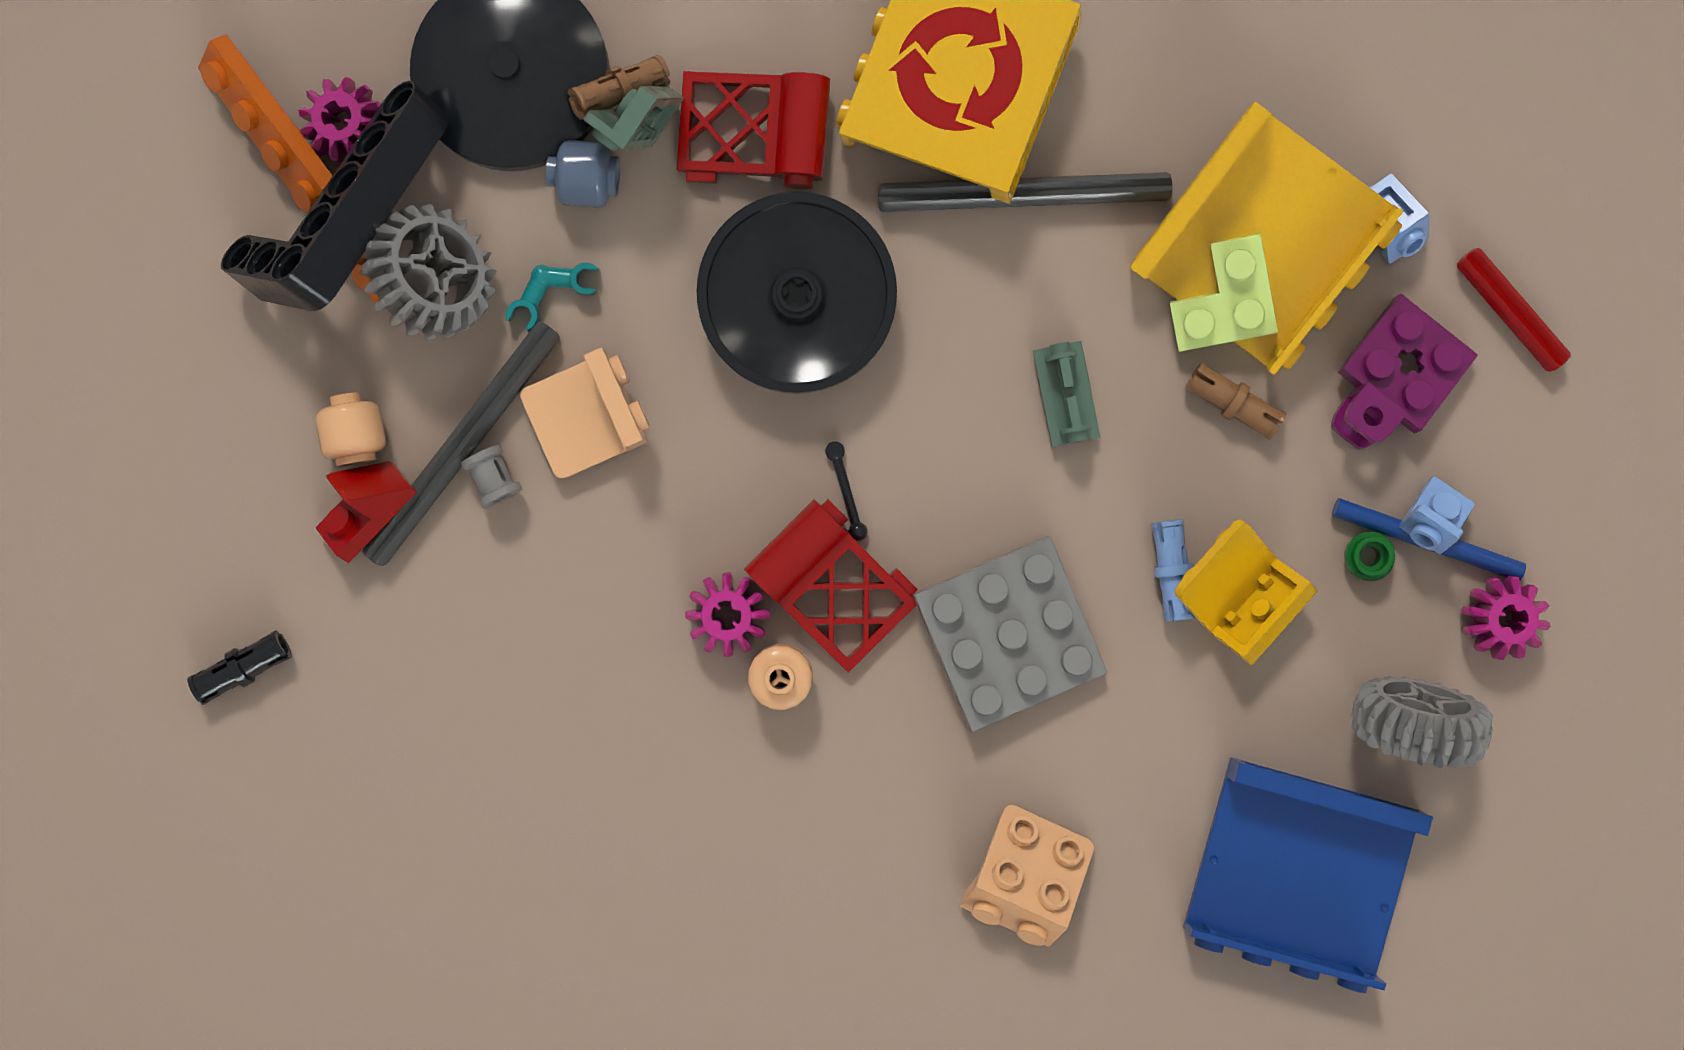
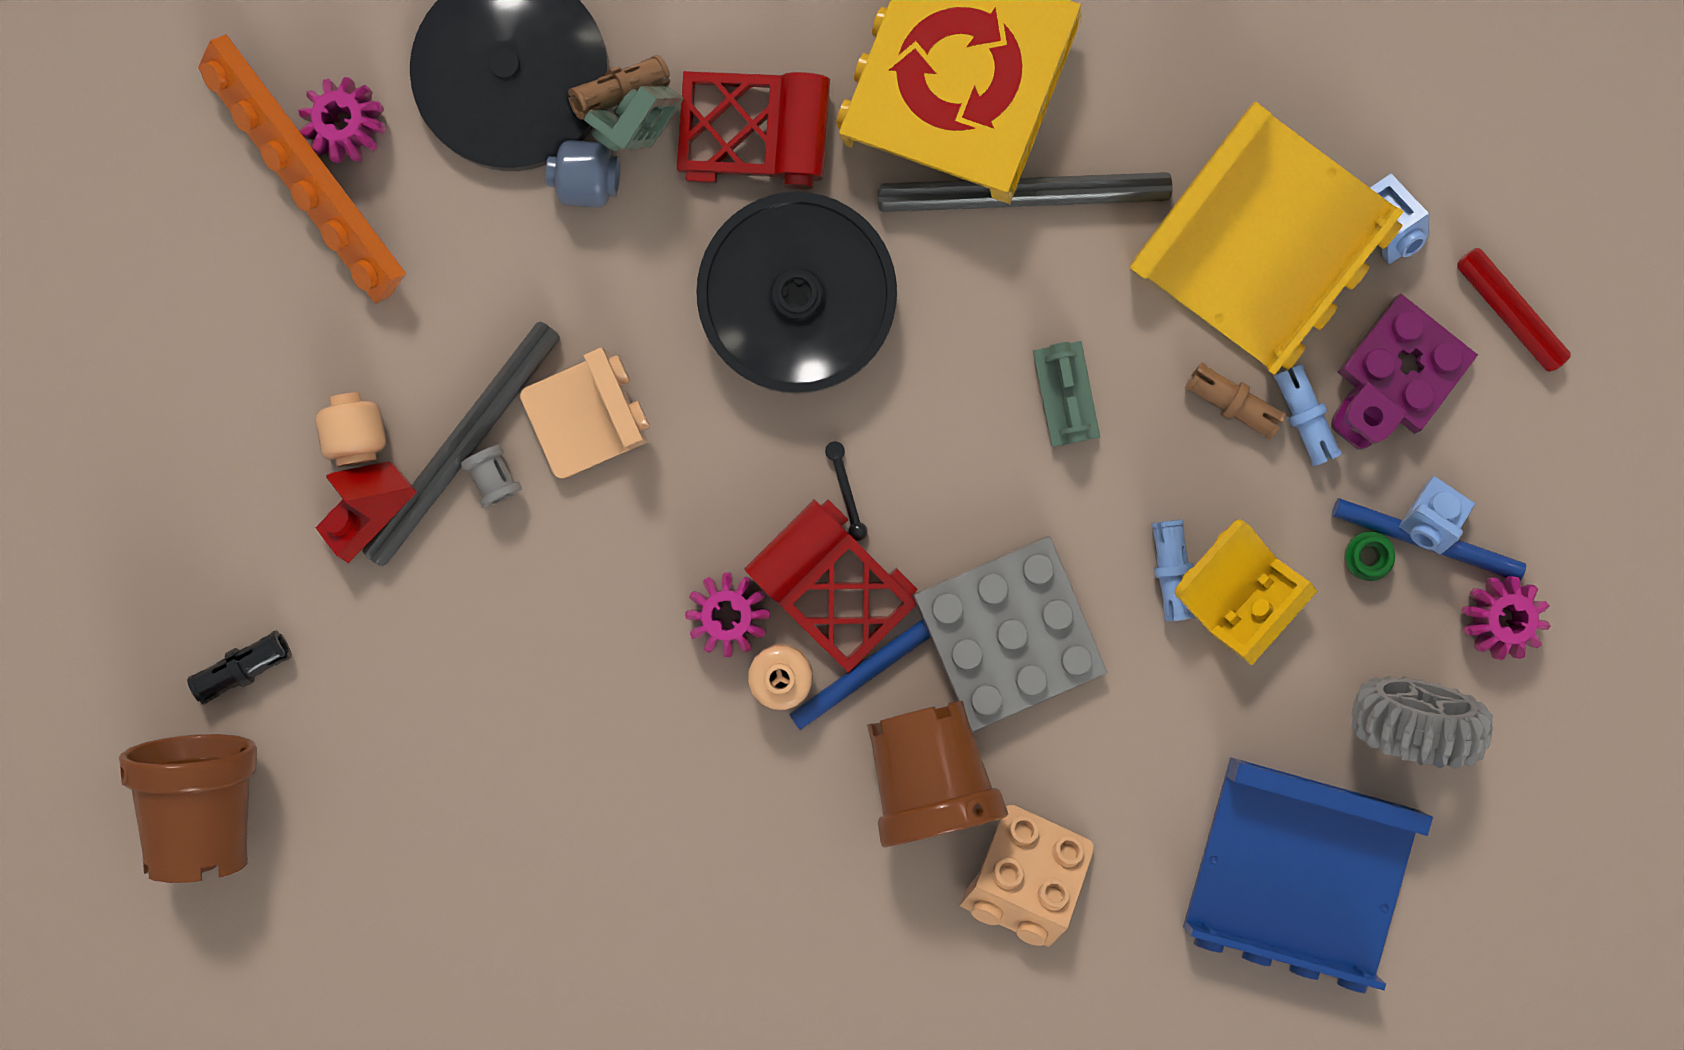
black beam [221,80,449,311] -> none
light grey gear [359,204,497,340] -> none
teal arm [505,262,600,332] -> none
yellowish green plate [1170,233,1278,352] -> none
none -> dark orange piece [119,734,257,883]
none -> blue bar [789,619,930,730]
none -> dark orange piece [867,700,1008,848]
none -> light blue pin [1273,363,1342,466]

